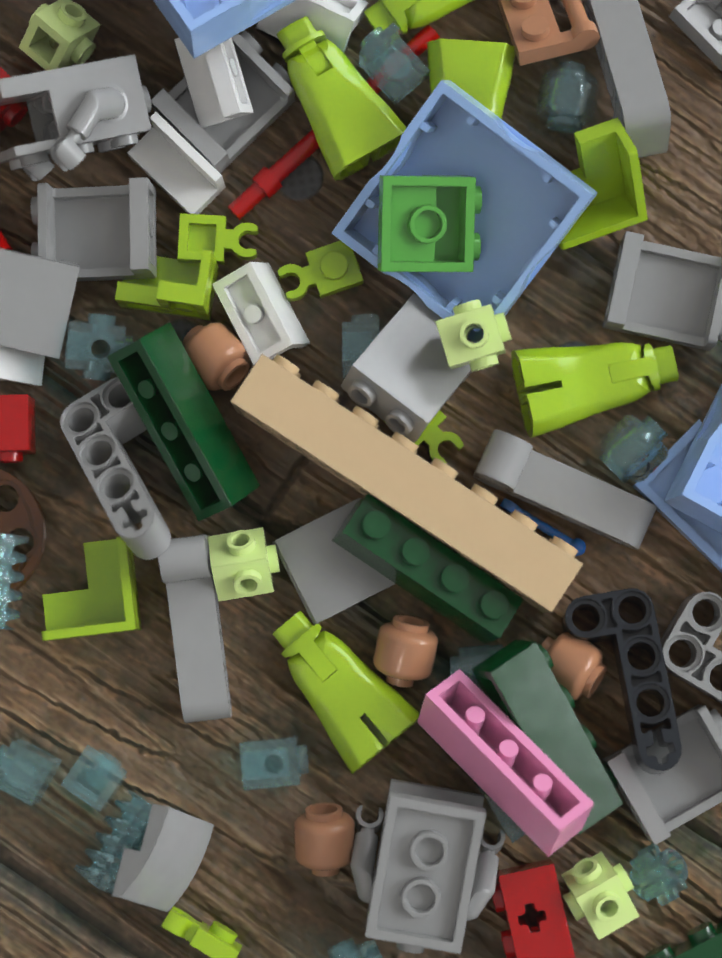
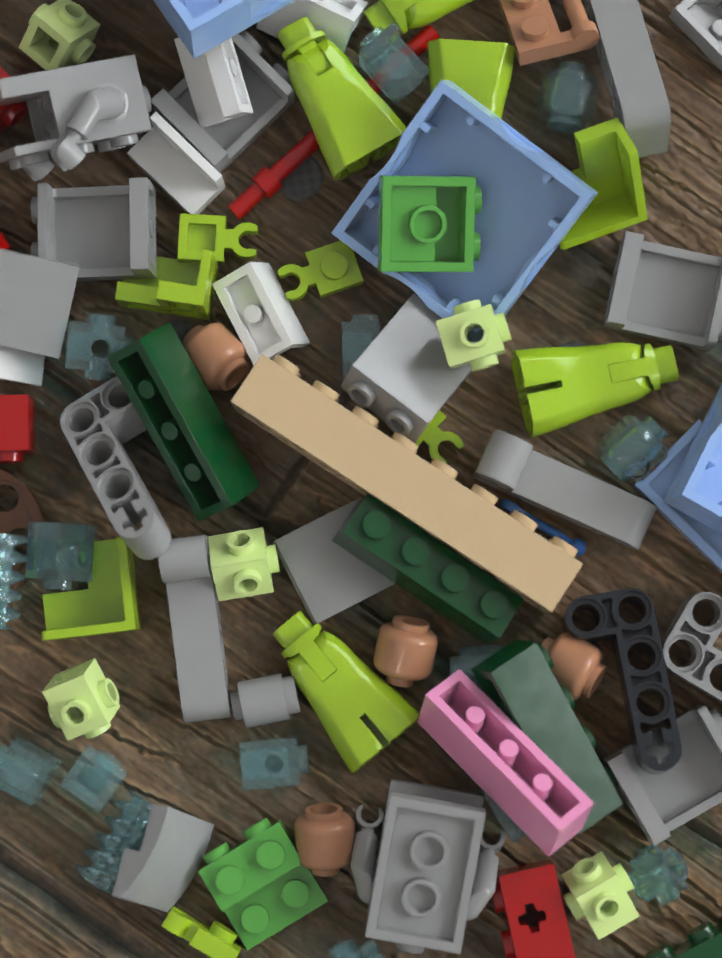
none -> clear light blue brick [25,522,95,590]
none -> yellowish green brick [42,658,120,741]
none -> bright green plate [198,817,328,951]
none -> light grey brick [230,673,301,728]

